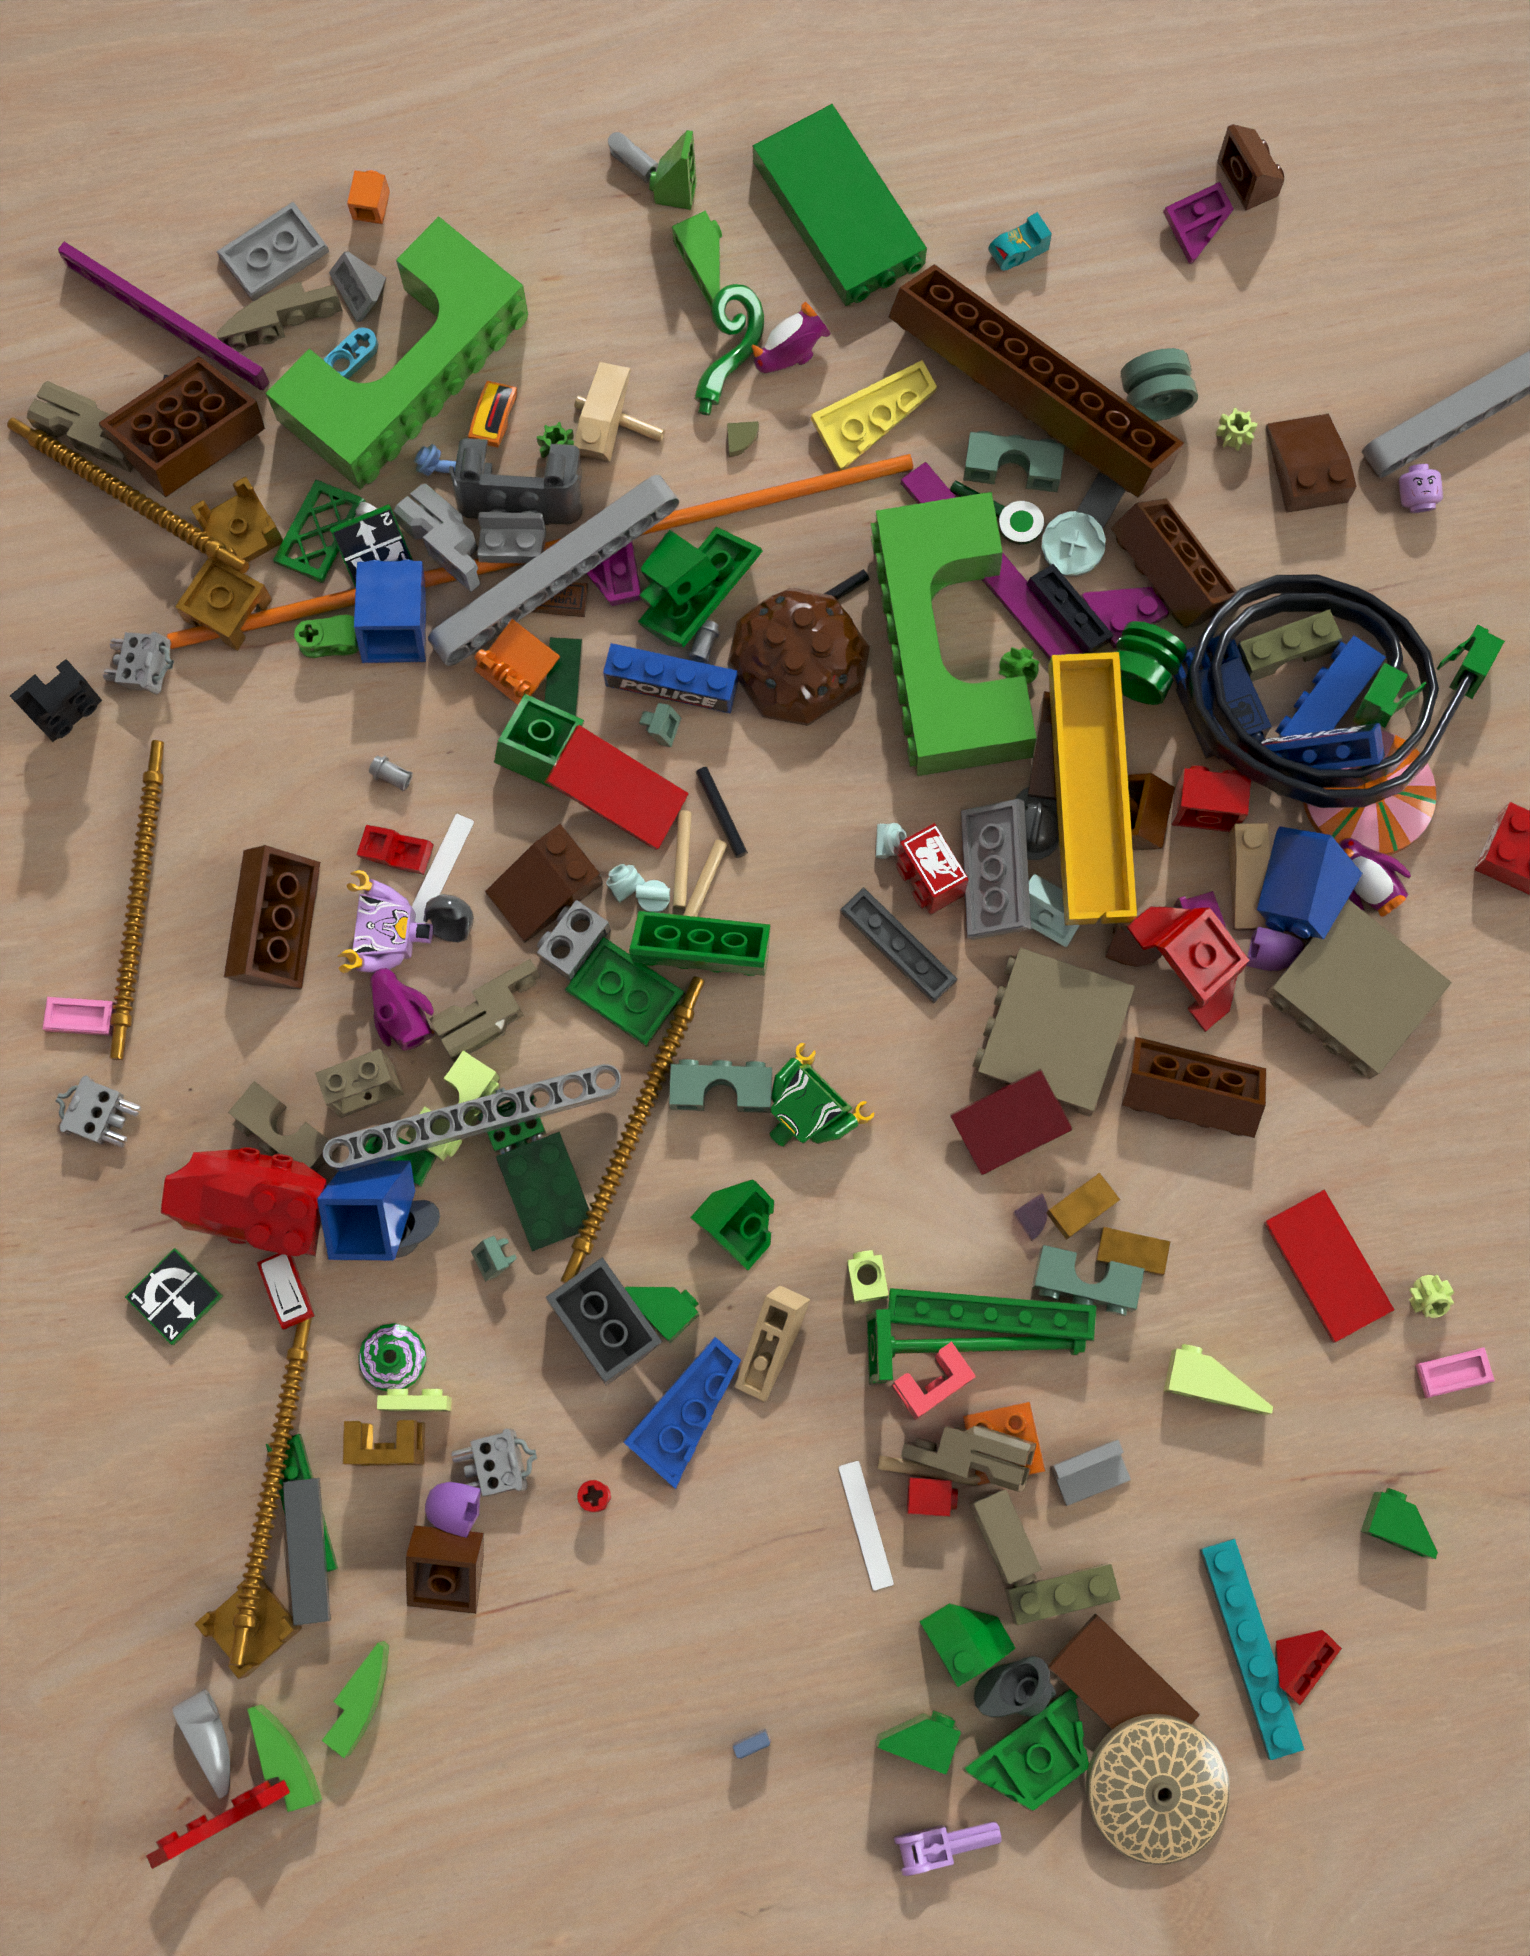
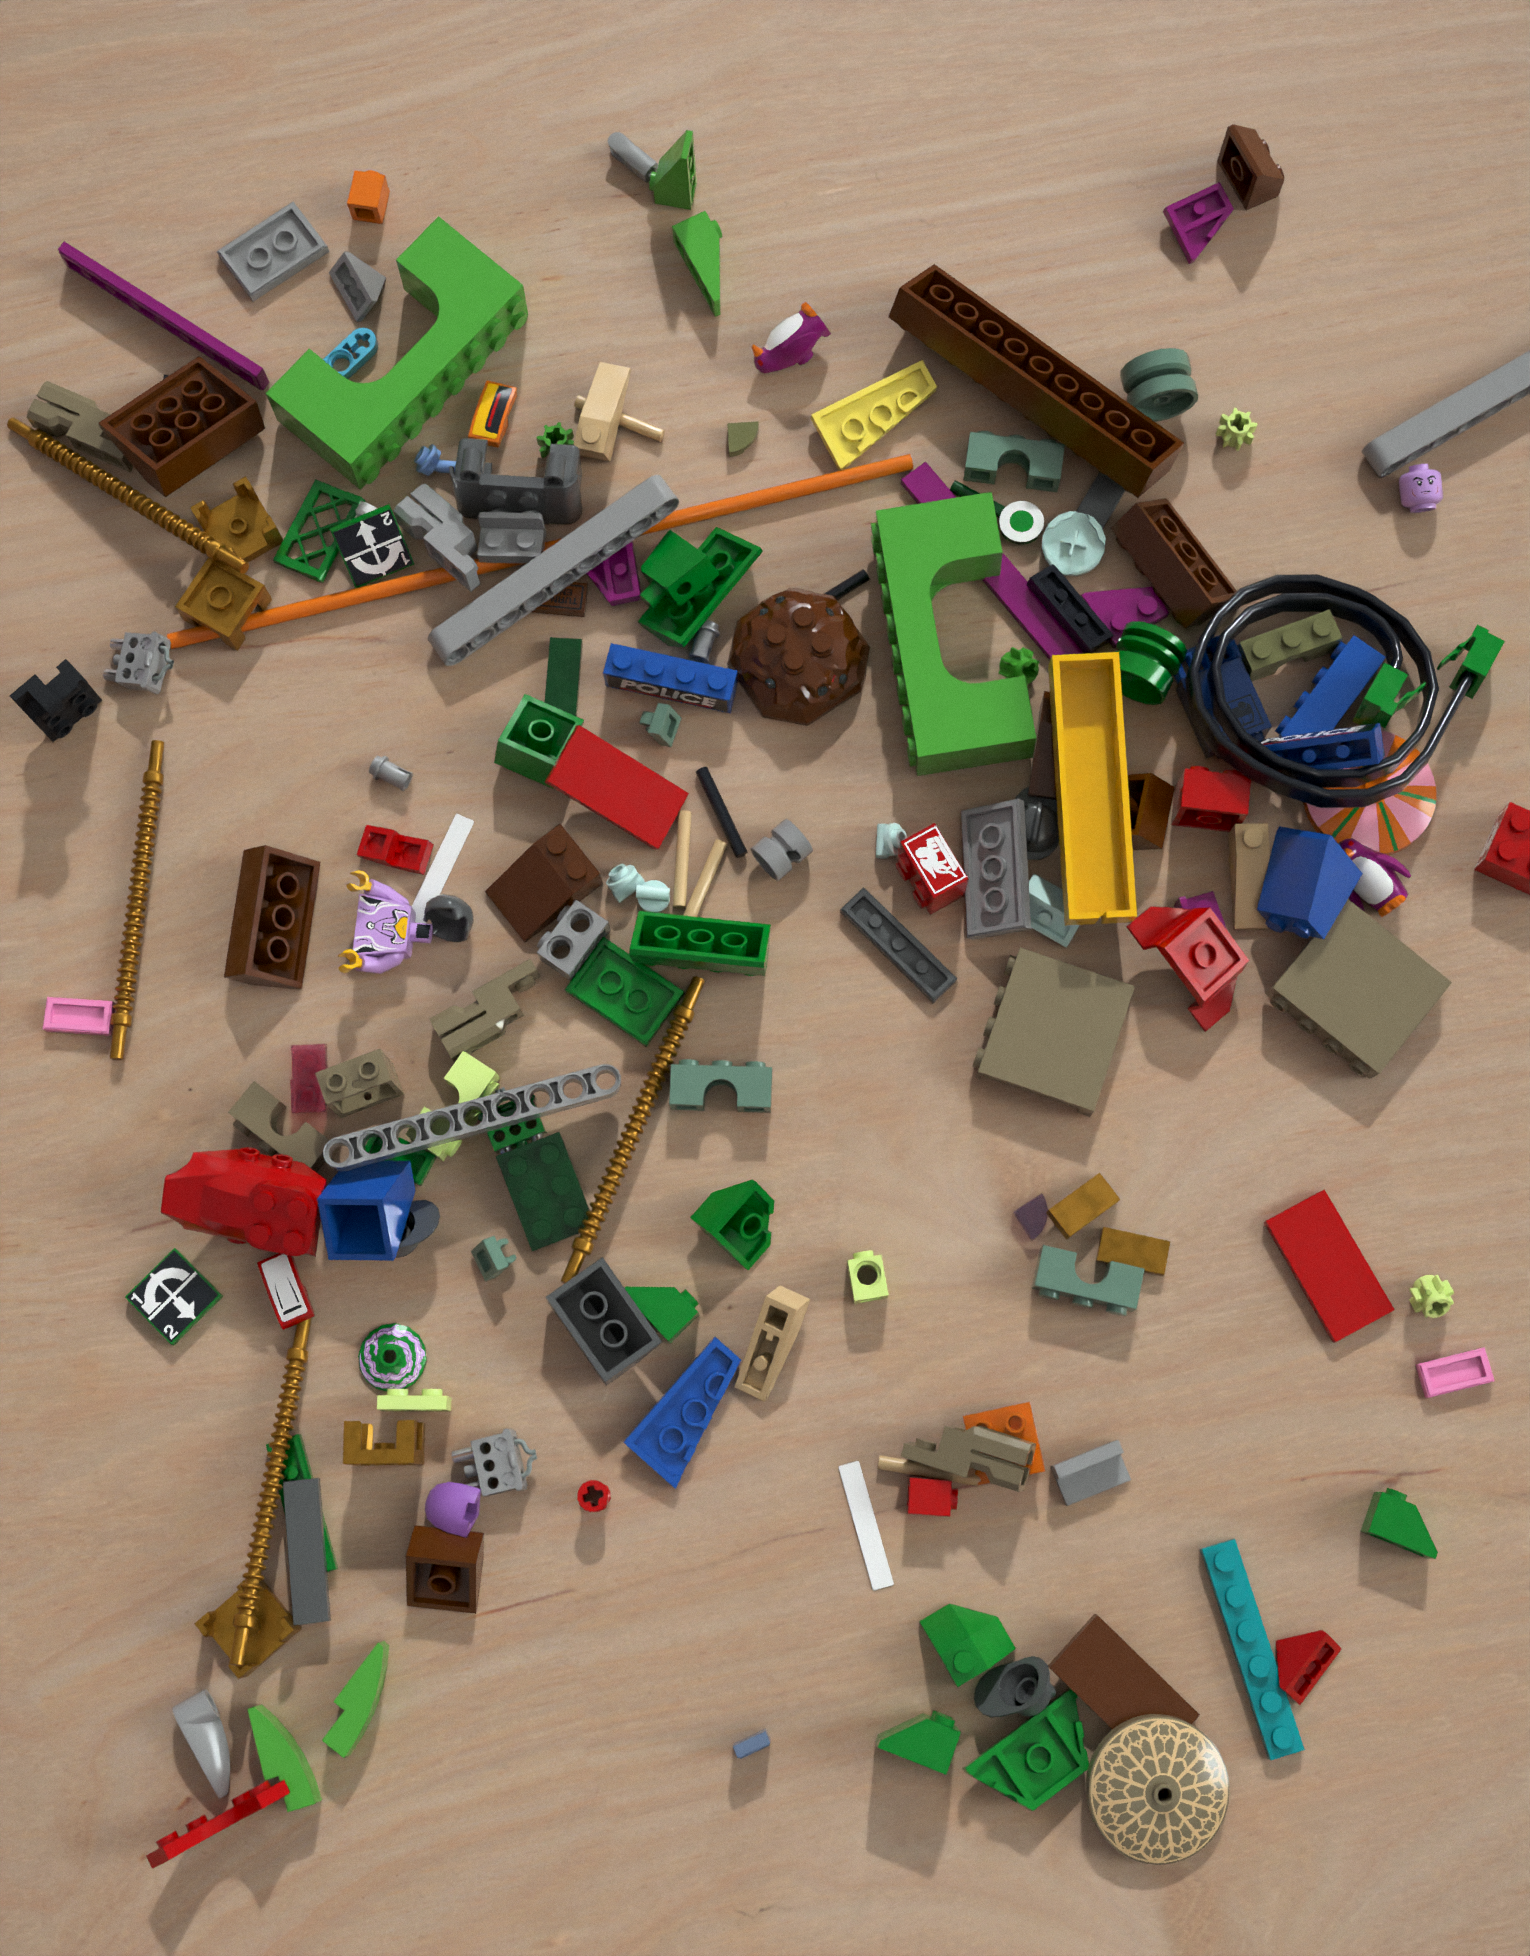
light grey piece [56,1076,141,1147] -> none
dark tan slope [217,282,343,352] -> none
bright green piece [294,615,359,658] -> none
blue slope [354,560,427,663] -> none
magenta animal [370,968,435,1051] -> none
orange hinge [474,619,561,705] -> none
green plant [694,284,764,416] -> none
green brick [752,103,927,306] -> none
green torso [769,1043,875,1147] -> none
green tile [866,1309,1086,1385] -> none
green tile [888,1288,1097,1341] -> none
coral panel [891,1341,976,1420] -> none
lavender connector [894,1821,1001,1876] -> none
dark red tile [950,1068,1073,1175] -> none
dark tan window [969,1489,1042,1588] -> none
teal leg [988,212,1052,271] -> none
olive arch [1005,1563,1121,1625] -> none
reddish brown brick [1105,922,1162,967] -> none
reddish brown slope [1122,1036,1266,1138] -> none
yellowish green slope [1164,1344,1273,1415] -> none
medium lavender brick [1246,927,1304,971] -> none
reddish brown slope [1266,413,1357,513] -> none
none -> clear pink slope [290,1043,328,1113]
none -> light grey wheel [751,819,813,881]

